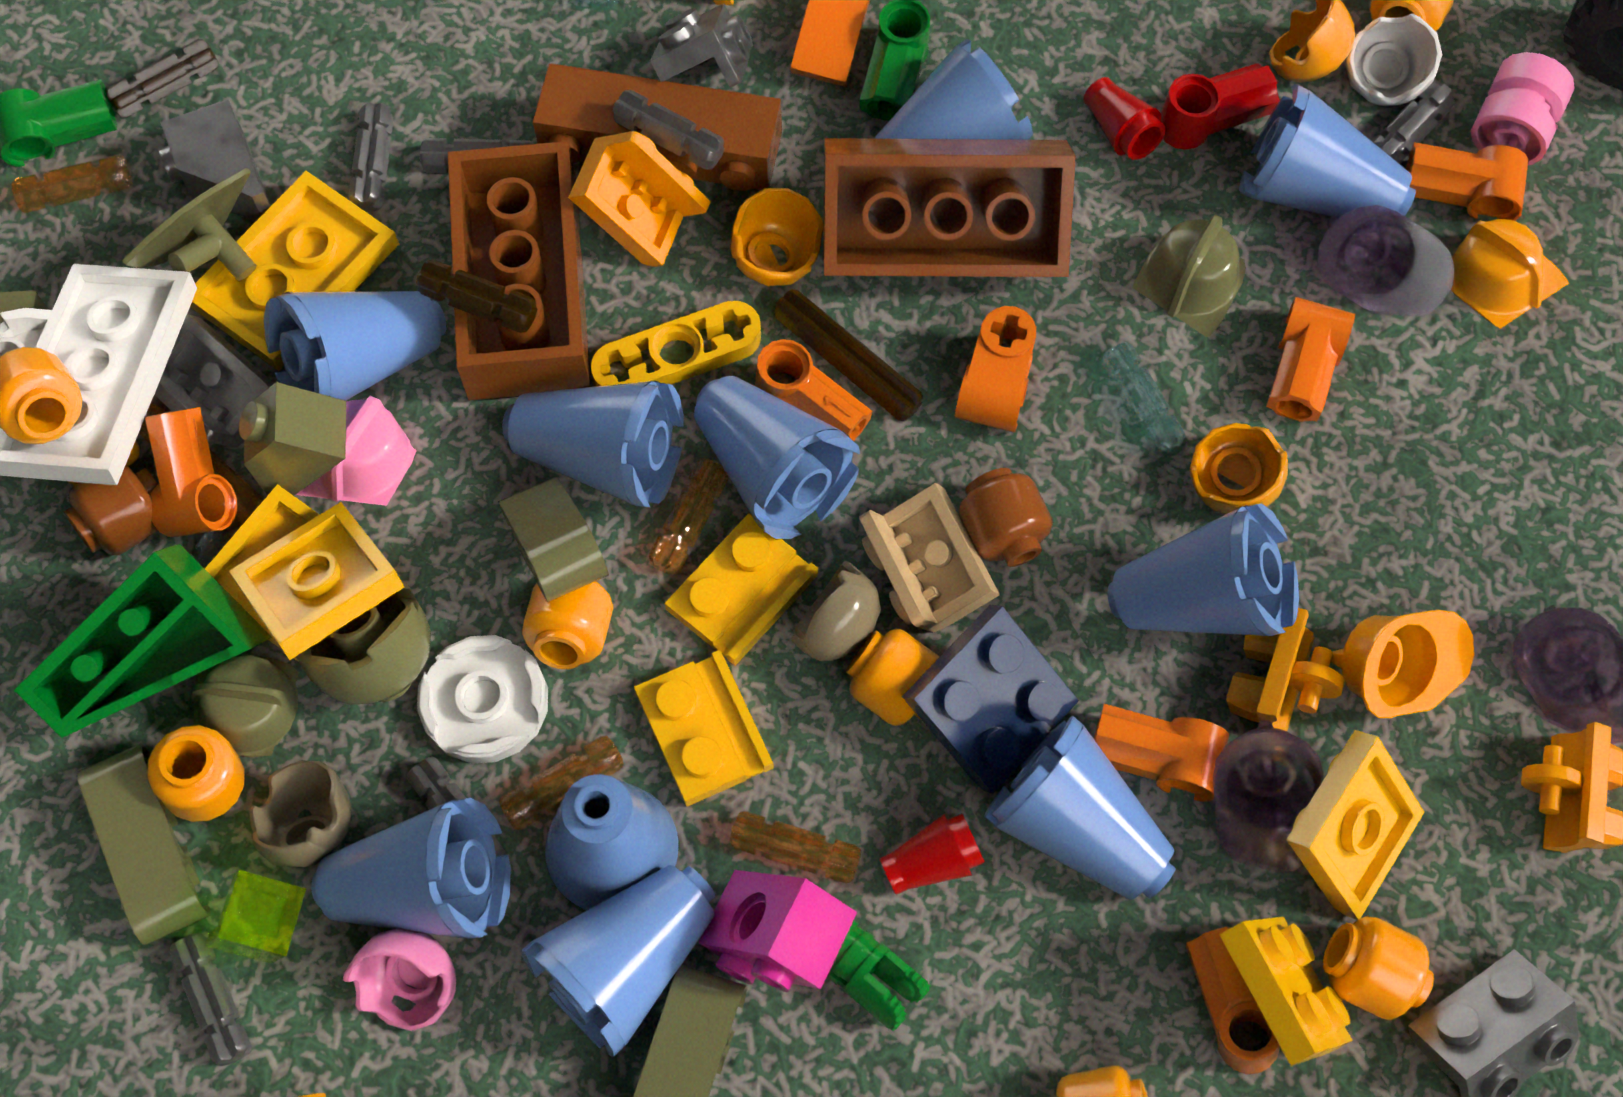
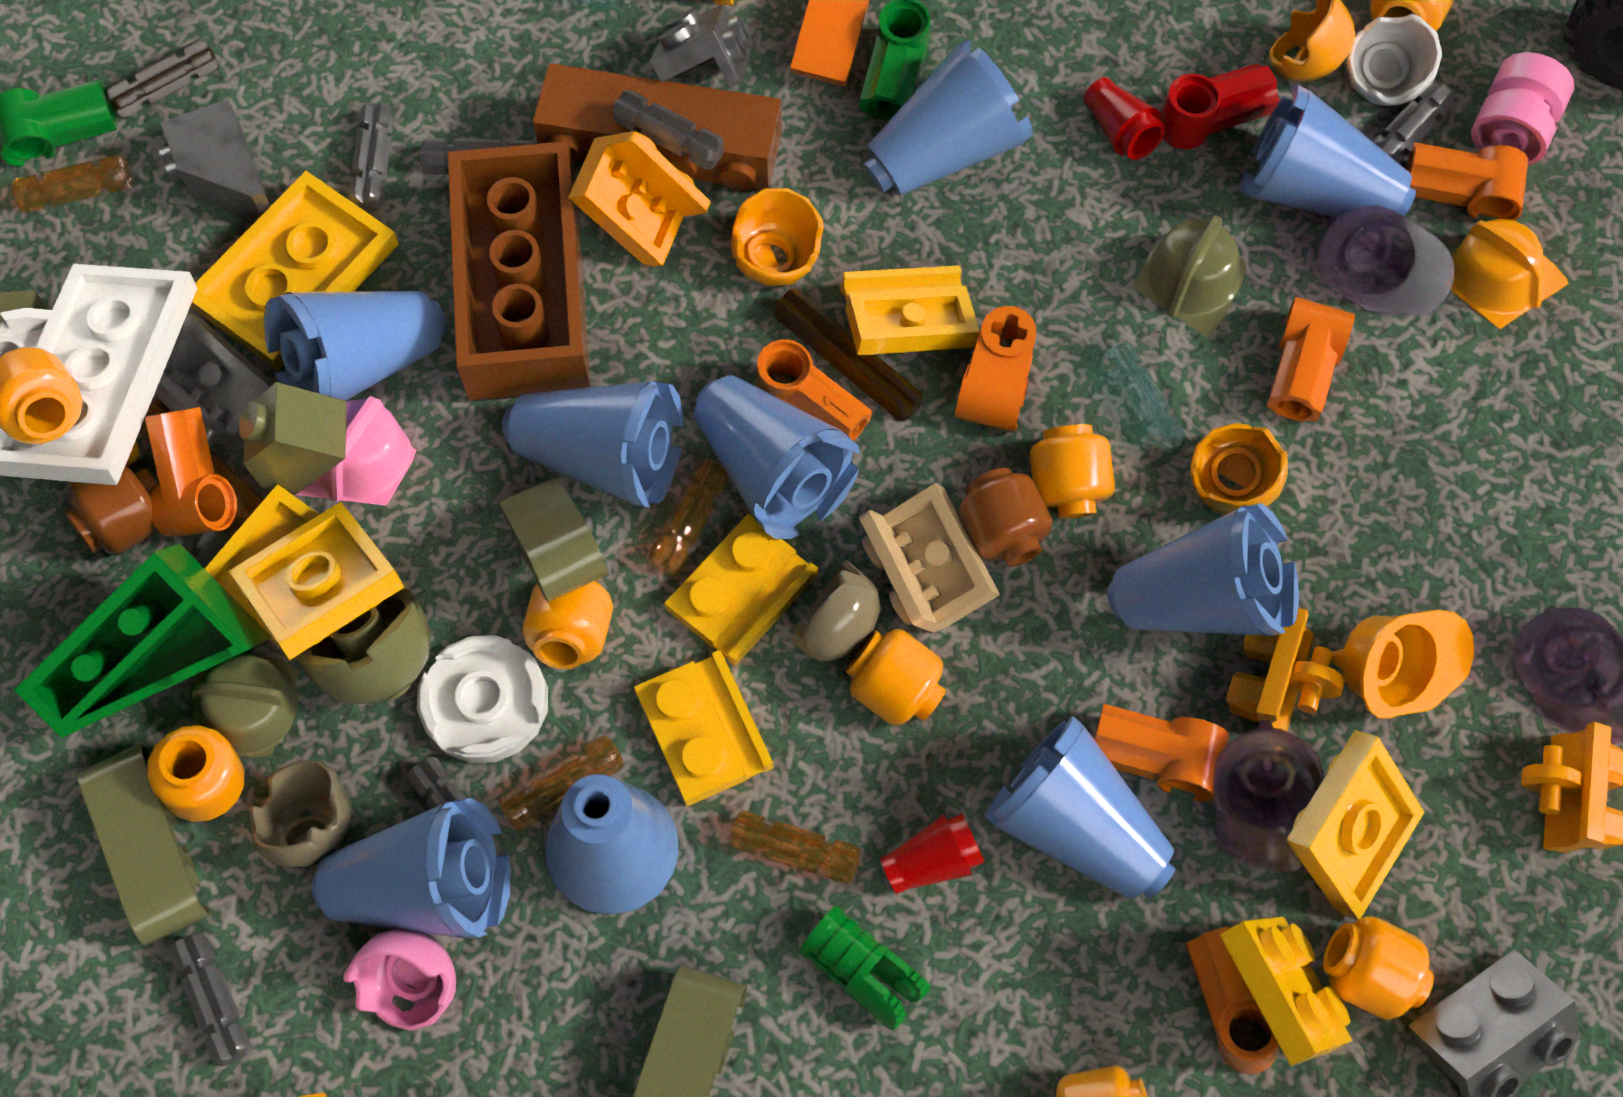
olive shield [122,168,257,281] -> none
clear neon green panel [205,870,306,963] -> none
dark brown axle [416,259,538,333] -> none
medium blue cone [521,865,715,1057] -> none
yellow beam [591,301,761,387] -> none
dark pink brick [698,870,857,992] -> none
dark orange brick [823,138,1076,277] -> none
dark blue plate [902,605,1079,794] -> none
none -> yellow plate [840,265,980,355]
none -> light orange head [1030,424,1115,519]

